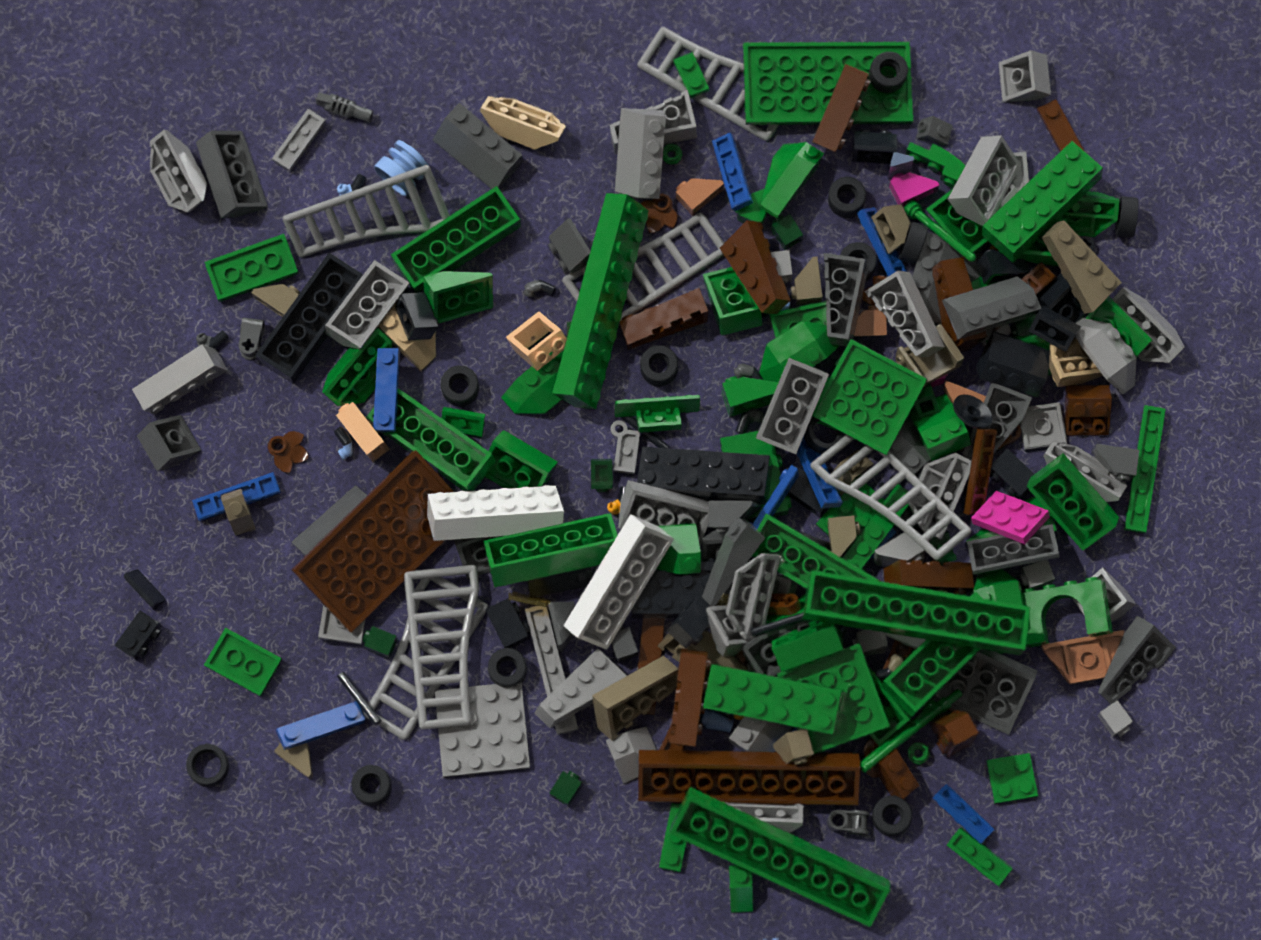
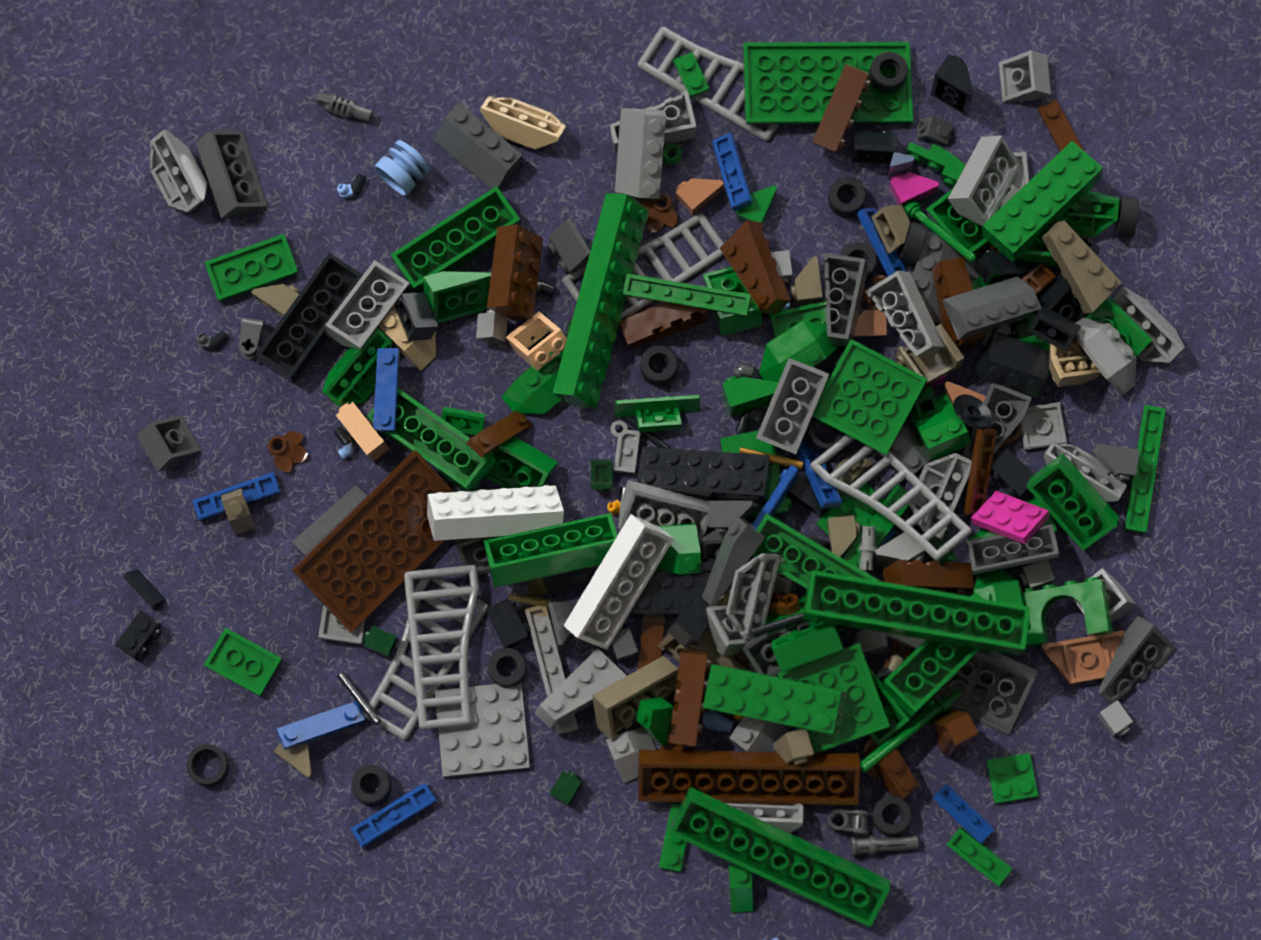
light grey wedge [132,344,228,413] -> none
light grey plate [272,109,326,172] -> none
light grey bar [283,165,450,258] -> none
black tyre [440,365,479,407] -> none
green wedge [759,142,824,218] -> none
dark green brick [771,214,803,251] -> none
green plate [908,742,930,764] -> none
reddish brown slope [1065,385,1112,435] -> none
none -> blue plate [350,783,437,848]
none -> reddish brown plate [467,411,532,457]
none -> light grey brick [476,310,508,344]
none -> reddish brown brick [487,224,543,321]
none -> green plate [623,273,752,317]
none -> green slope [636,697,674,746]
none -> pearl gold bar [739,447,803,470]
none -> dark grey pin [850,835,918,857]
none -> light grey pin [859,526,876,570]
none -> black slope [930,54,974,116]

